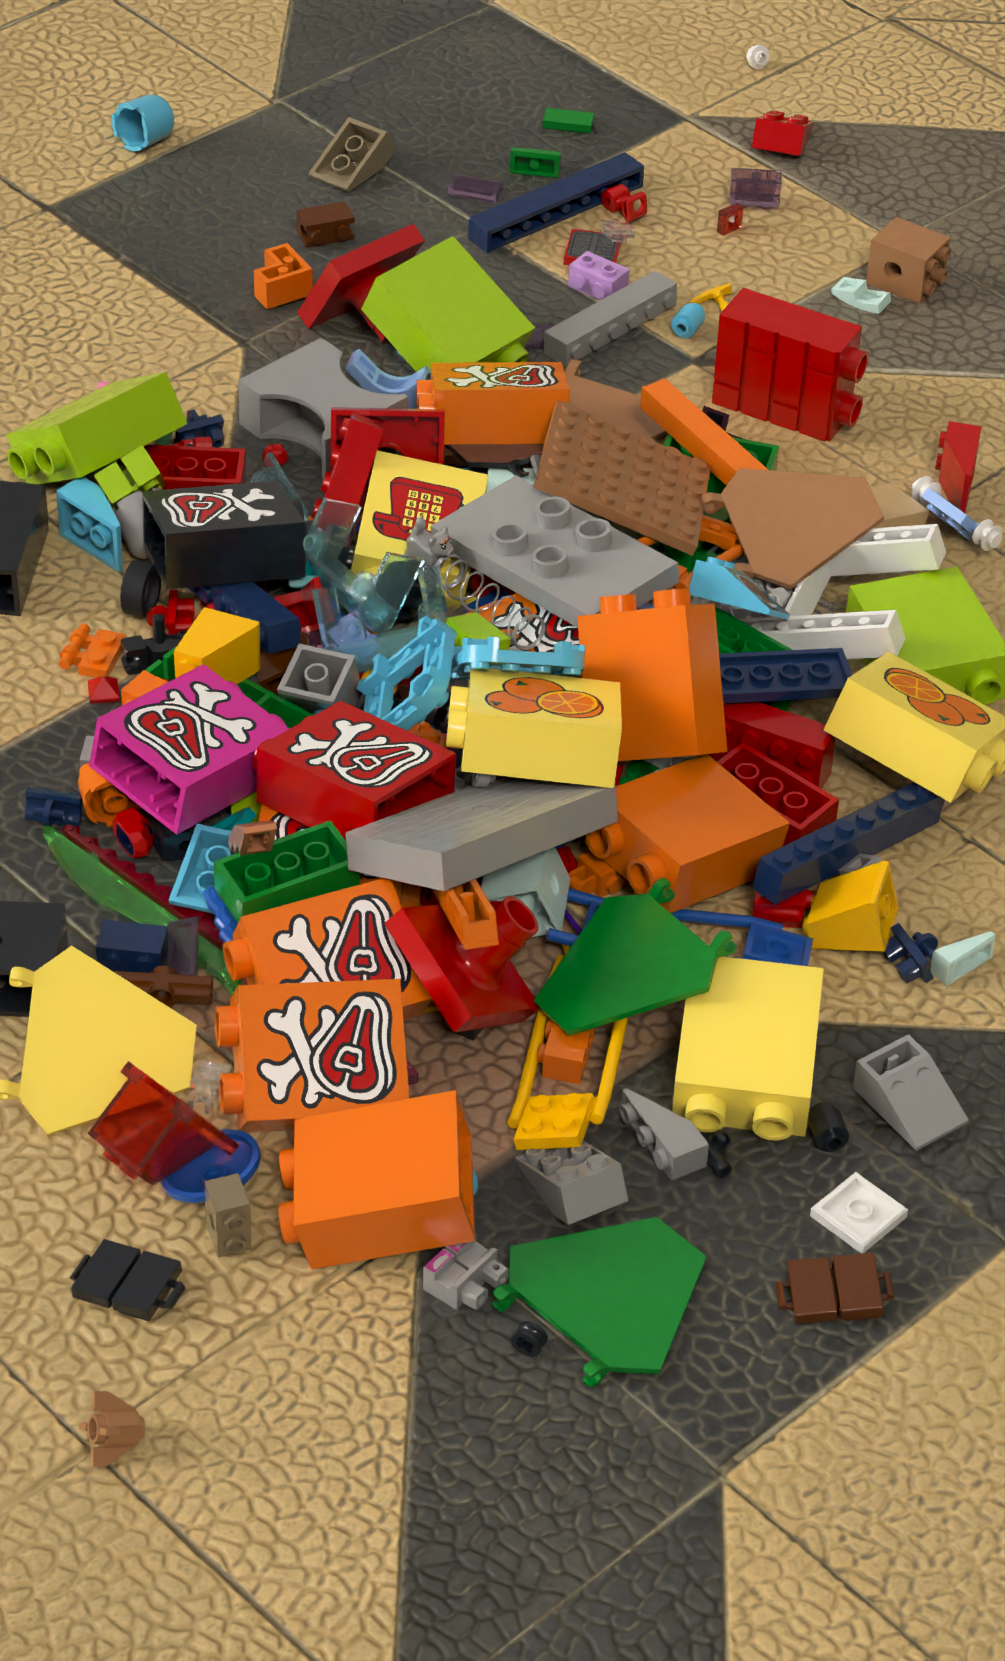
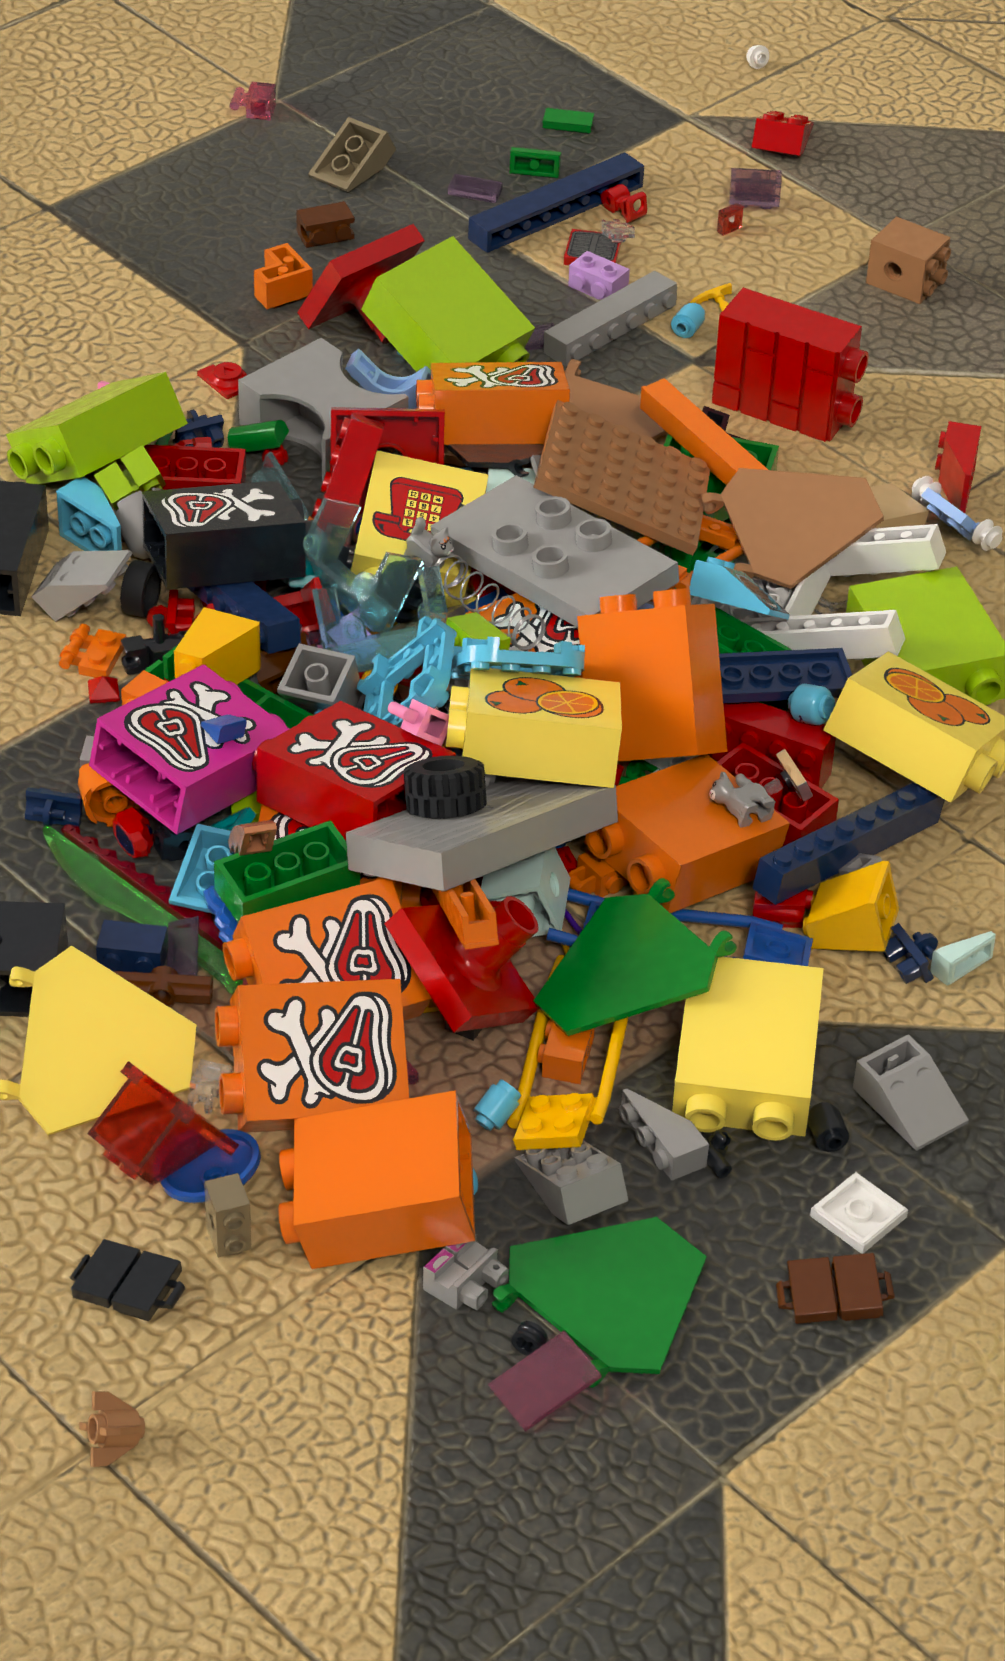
medium azure cylinder [111,94,174,152] -> none
light aqua slope [831,277,891,314] -> none
none -> light grey slope [31,550,133,622]
none -> red piece [197,362,247,400]
none -> blue slope [201,714,247,744]
none -> green brick [228,420,289,452]
none -> clear pink brick [229,82,276,120]
none -> bright pink brick [388,699,449,746]
none -> black tyre [403,756,487,819]
none -> medium azure brick [473,1079,522,1131]
none -> clear pink piece [488,1331,602,1432]
none -> light grey animal [709,772,776,828]
none -> piece [764,749,813,801]
none -> medium azure head [788,684,835,725]

